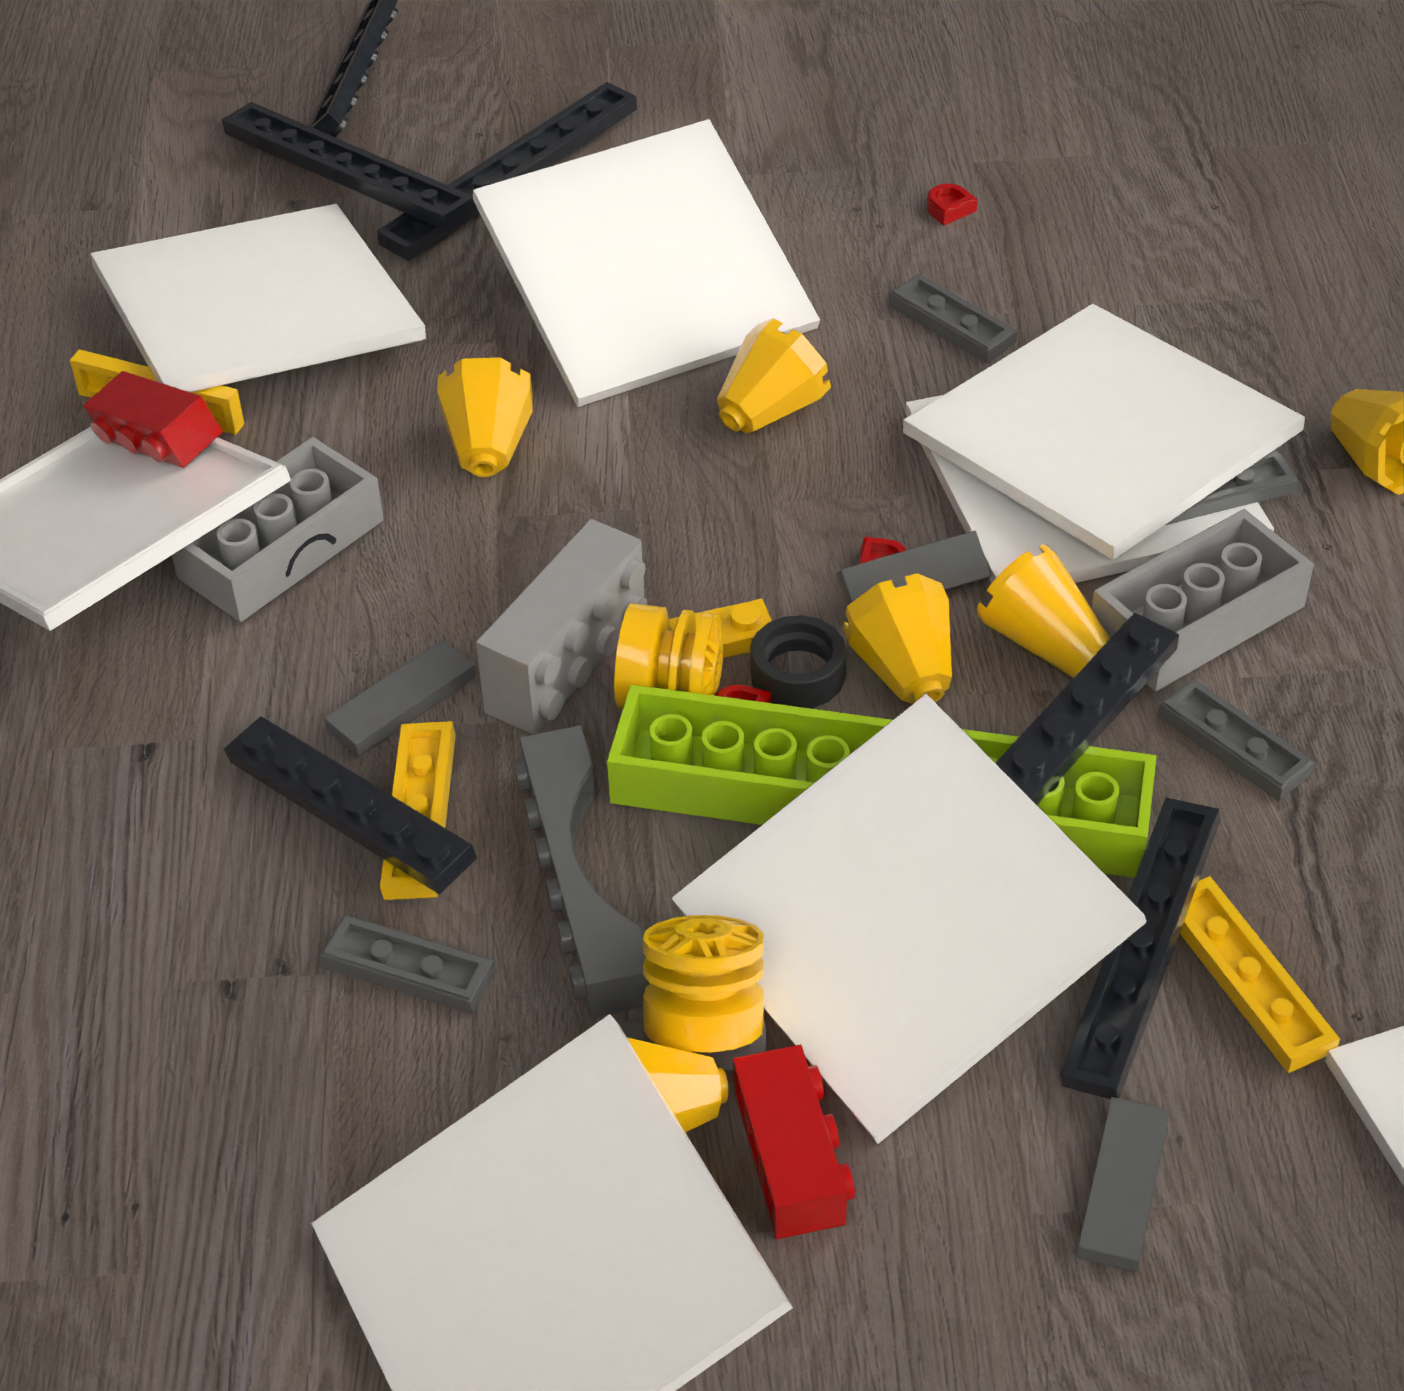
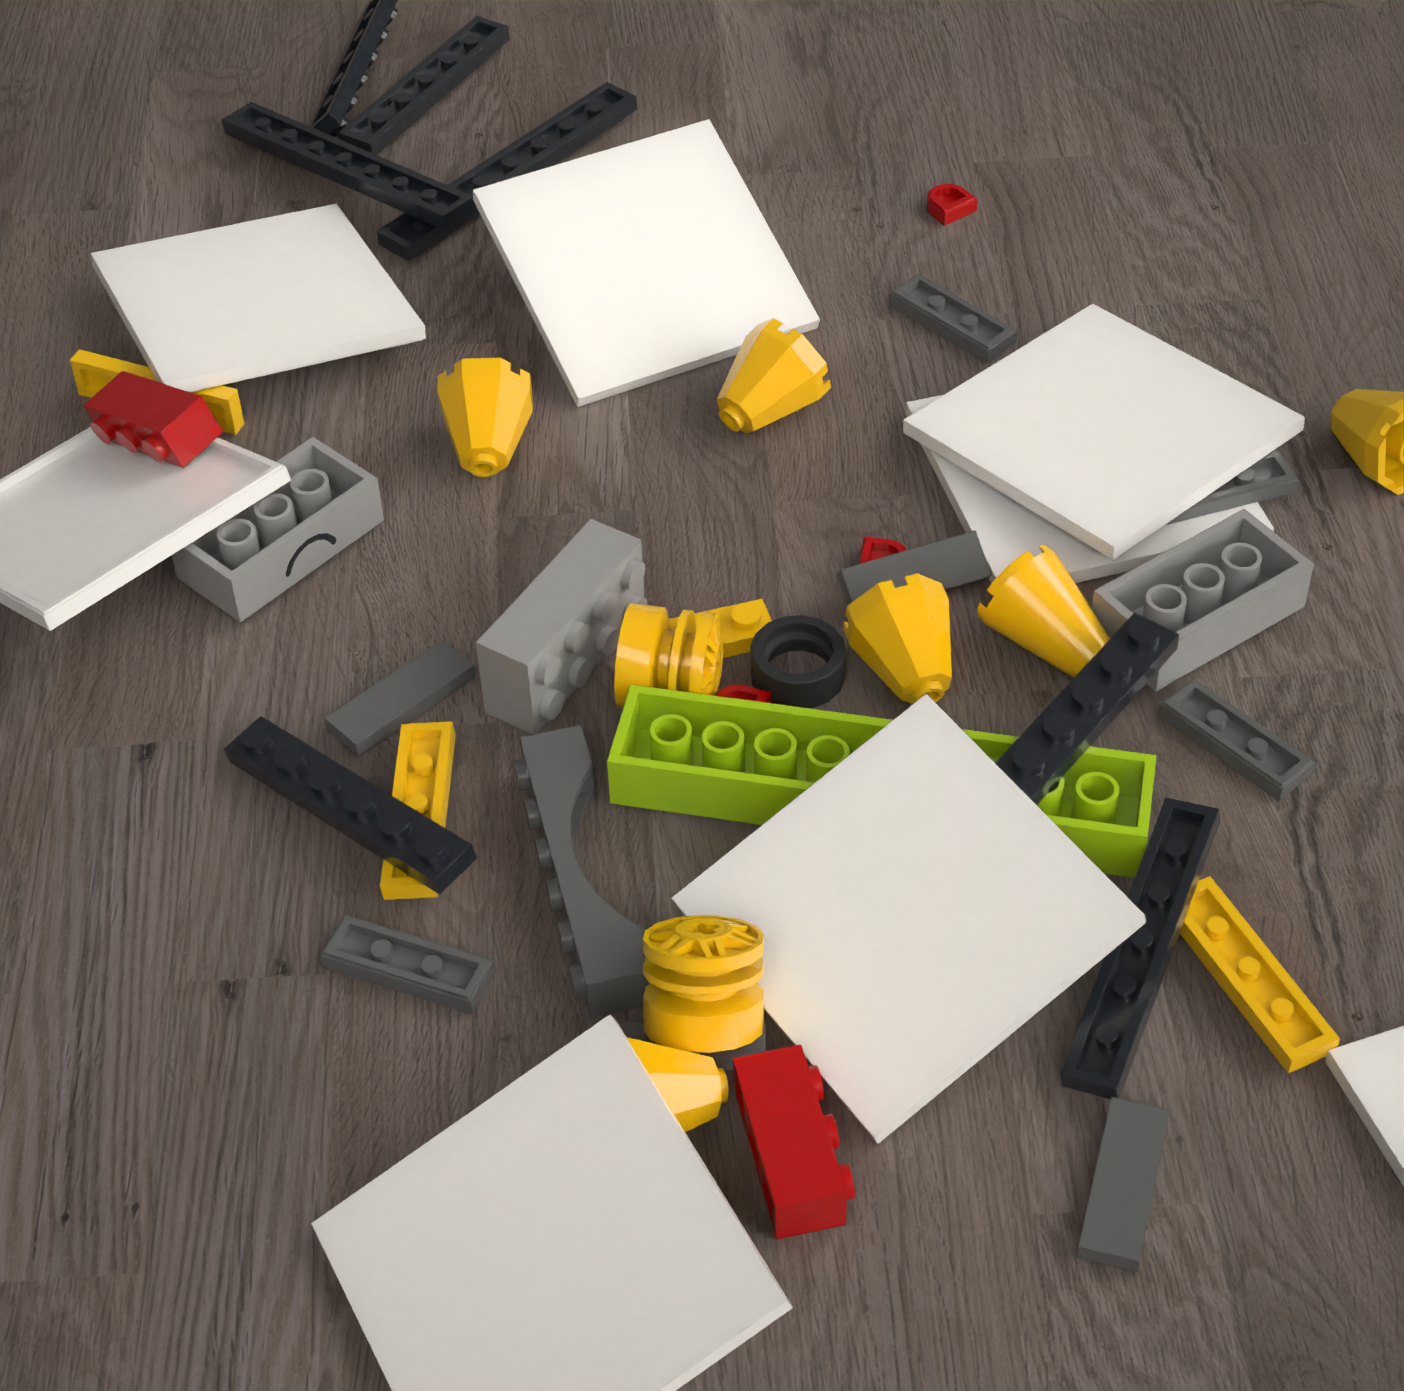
none -> black plate [338,16,510,155]

